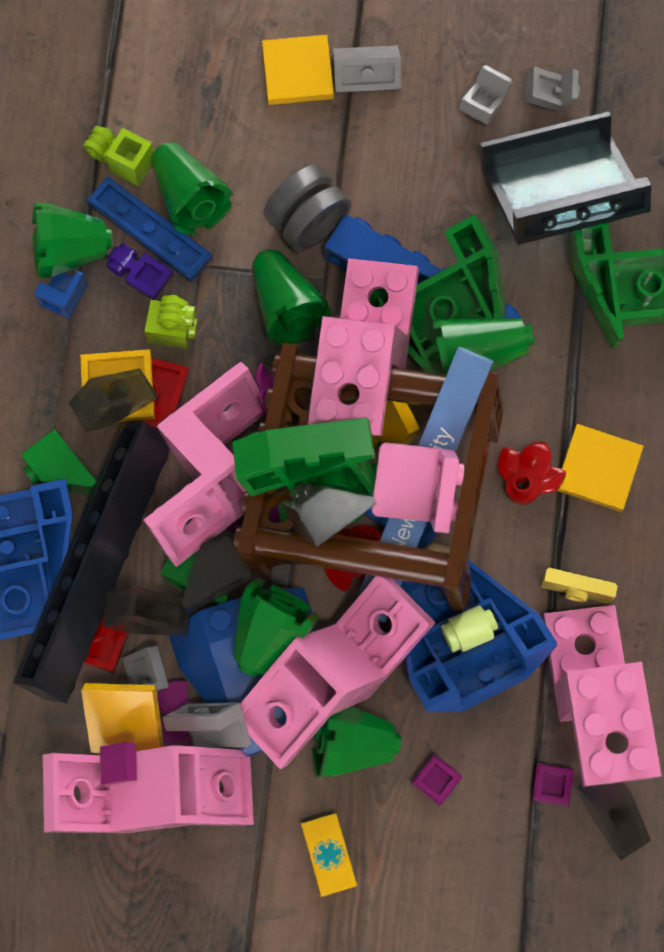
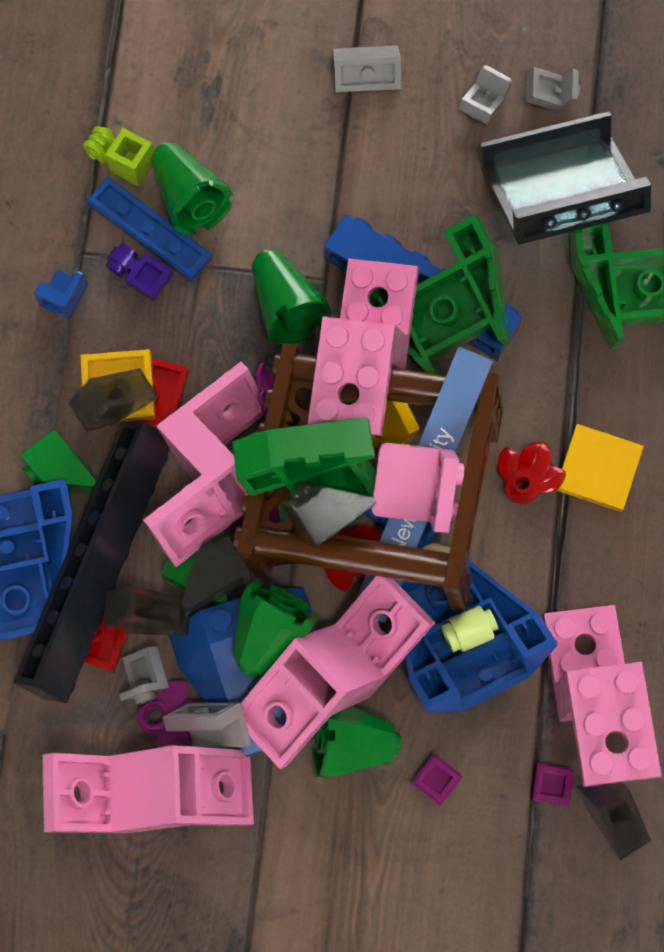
green cone [32,203,112,278] -> none
yellow tile [81,683,164,753] -> none
magenta tile [100,742,137,785] -> none
lime brick [144,295,199,350] -> none
yellow tile [262,35,334,105] -> none
flat silver wheel [264,164,351,252] -> none
yellow tile [301,813,357,897] -> none
green cone [433,318,536,375] -> none
light yellow plate [540,568,618,604] -> none

